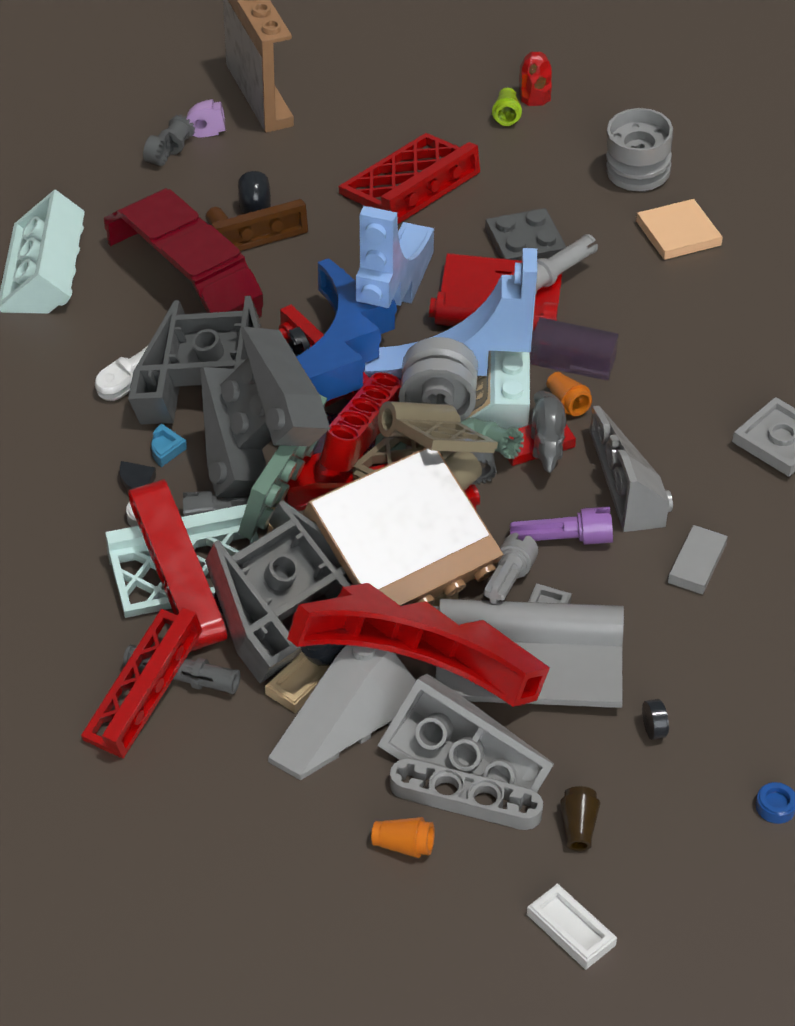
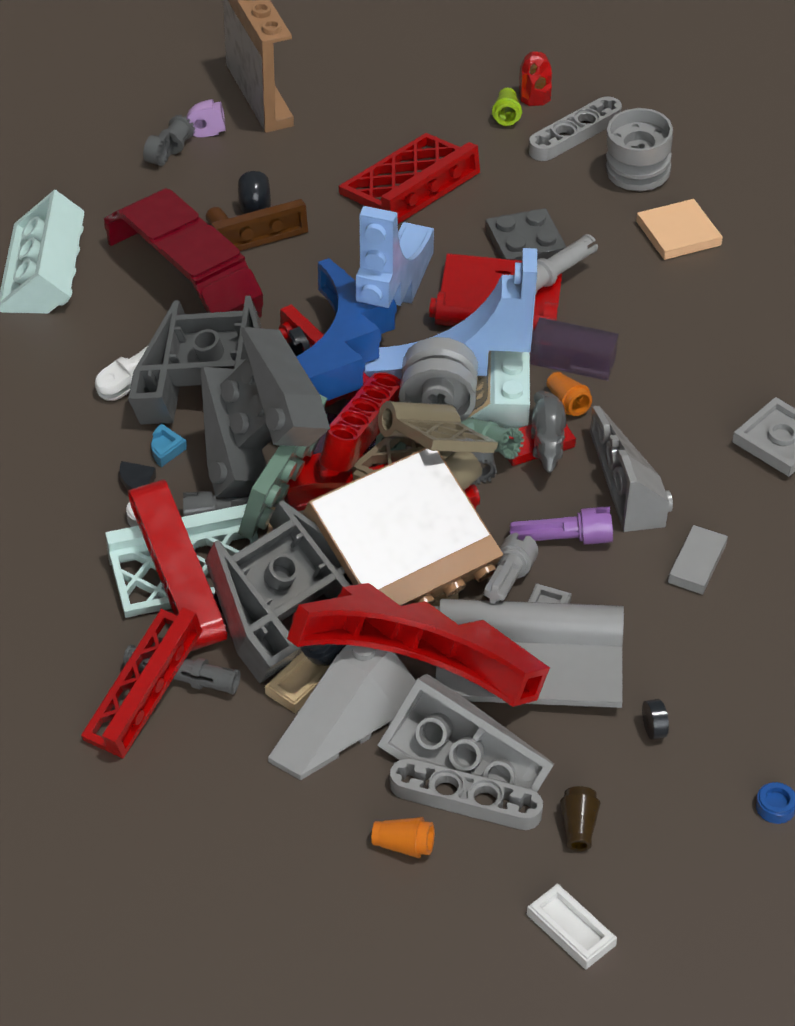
none -> light grey beam [528,96,622,161]

